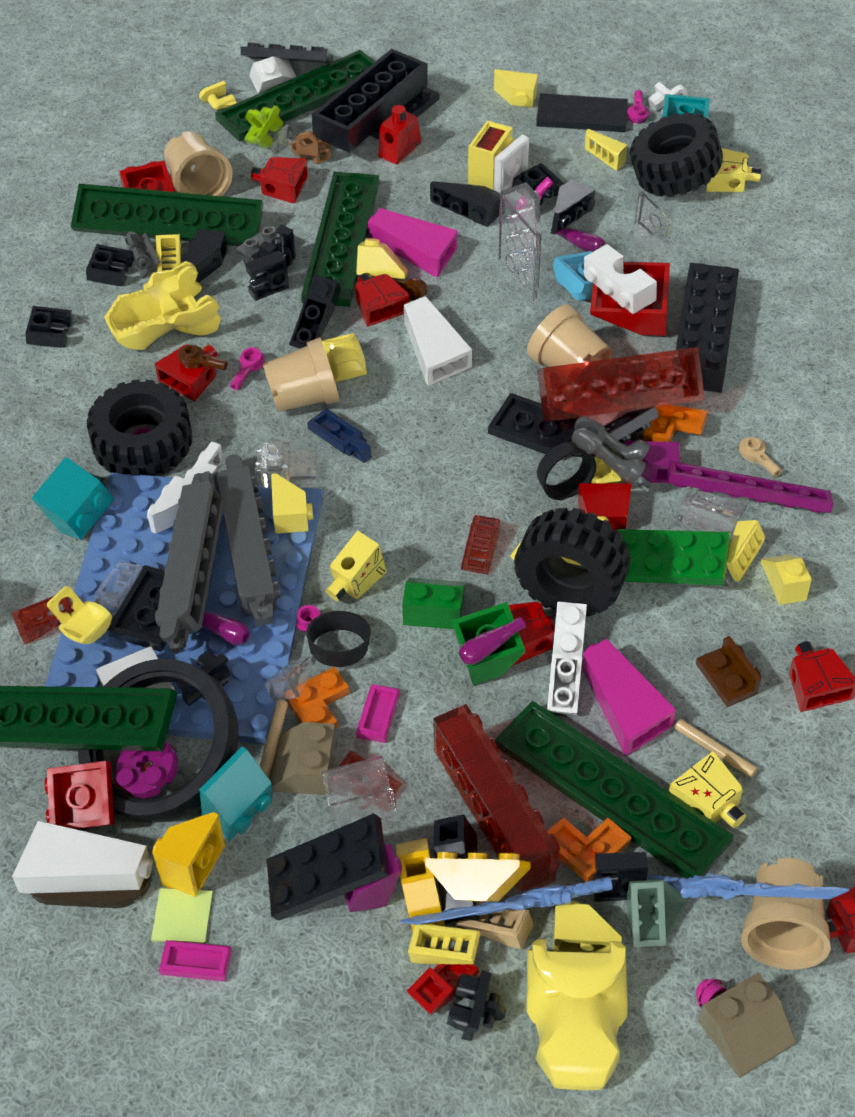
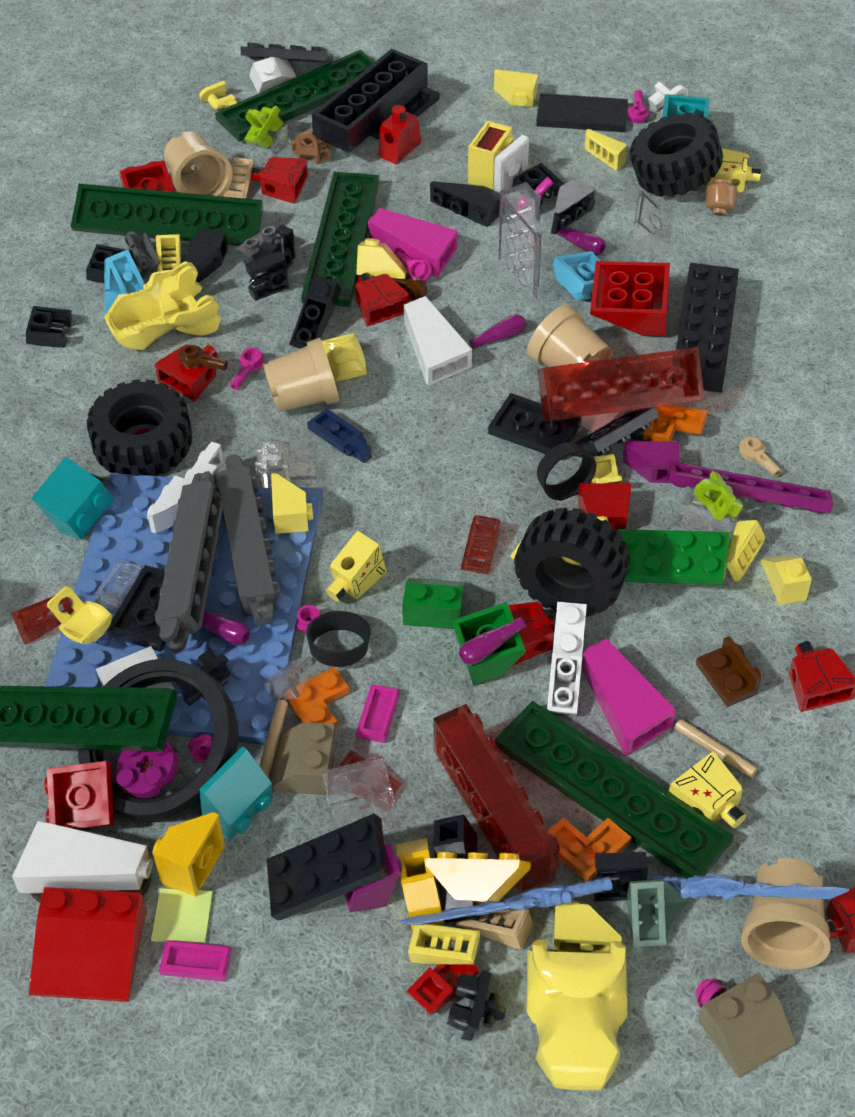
dark grey piece [572,416,649,484] -> none
white arch [584,244,657,314] -> none
none -> red slope [29,887,147,1002]
none -> medium azure wing [104,250,145,314]
none -> dark pink plate [188,734,213,763]
none -> tan slope [223,158,255,199]
none -> dark pink plate [395,251,432,282]
none -> magenta piece [469,314,526,348]
none -> lime hips [694,471,743,521]
none -> medium nougat head [705,179,737,215]

